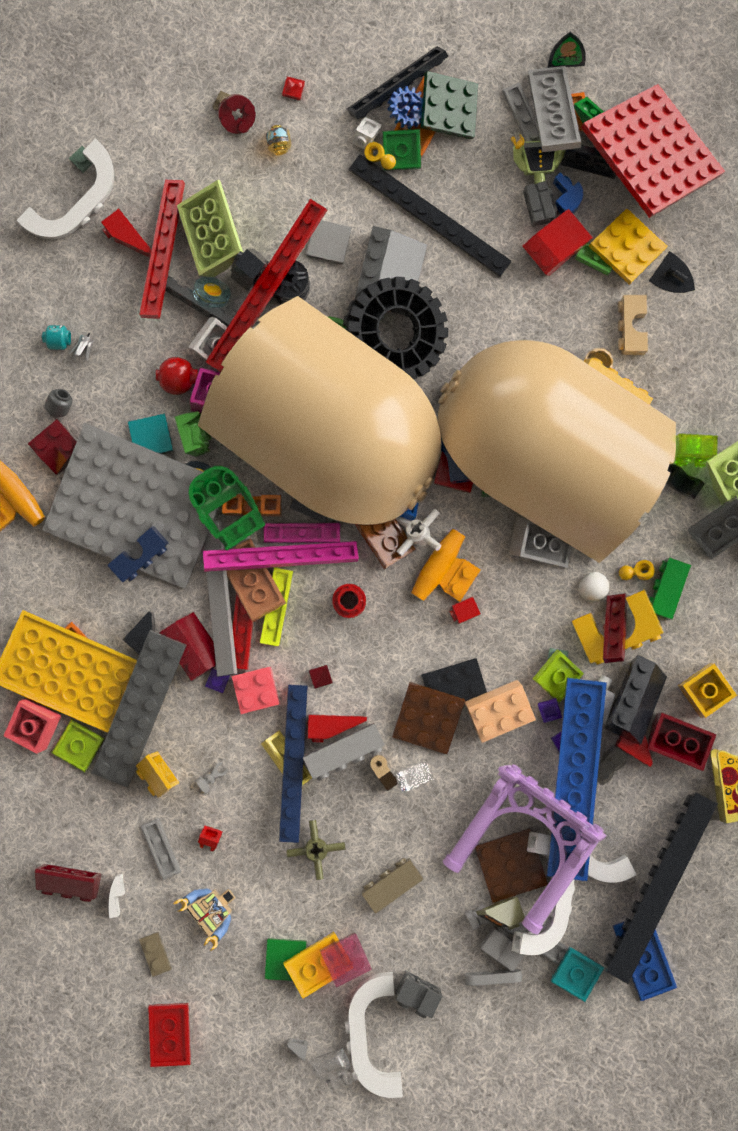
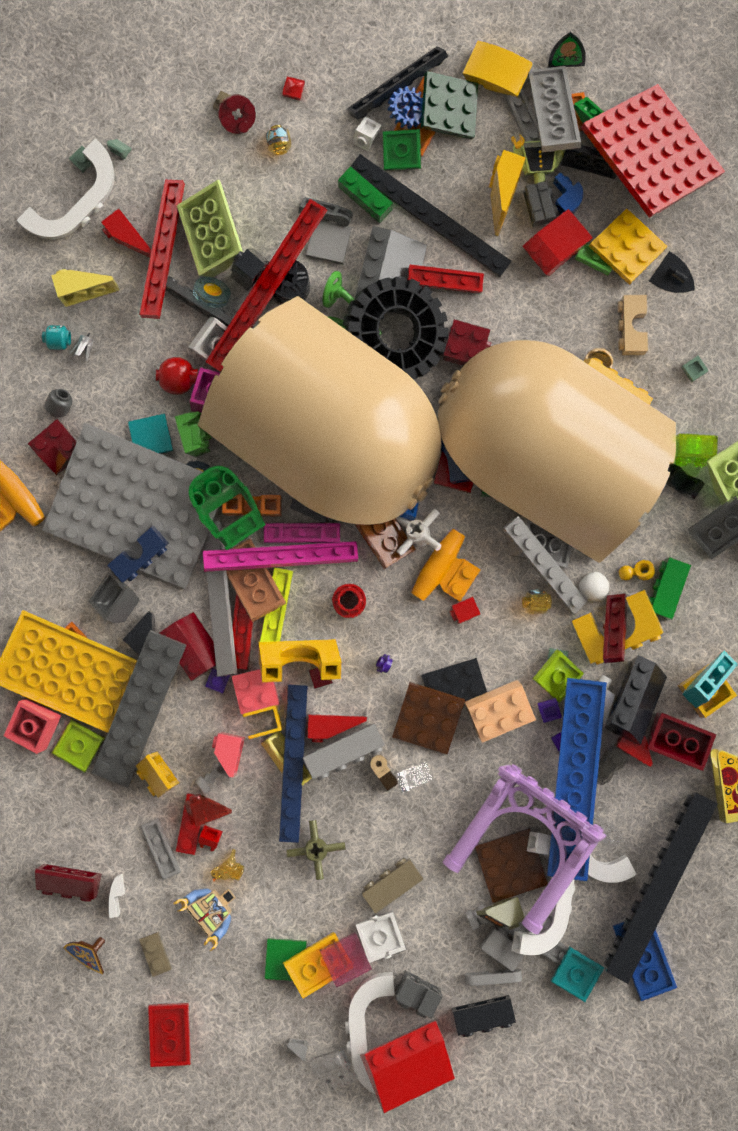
yellow plate [364,142,396,170] -> none
none -> light yellow slope [51,269,119,307]
none -> shield [63,937,105,974]
none -> dark grey brick [88,570,140,623]
none -> sand green slope [107,139,132,159]
none -> red plate [175,793,206,855]
none -> clear red slope [184,794,232,827]
none -> clear yellow animal [211,849,245,882]
none -> coral slope [212,732,245,778]
none -> yellow piece [242,705,283,739]
none -> yellow arch [259,639,341,682]
none -> dark grey hinge [298,197,353,227]
none -> bright green dish [322,271,382,335]
none -> green brick [338,166,393,223]
none -> white plate [356,911,406,963]
none -> red slope [360,1021,455,1113]
none -> dark purple plate [376,654,393,673]
none -> red plate [407,264,484,294]
none -> dark red hinge [443,319,492,366]
none -> black brick [452,995,516,1037]
none -> yellow slope [463,40,533,97]
none -> yellow slope [489,150,526,236]
none -> light grey plate [502,516,587,614]
none -> clear yellow head [522,589,552,615]
none -> sand green plate [681,355,709,383]
none -> teal slope [682,651,738,708]

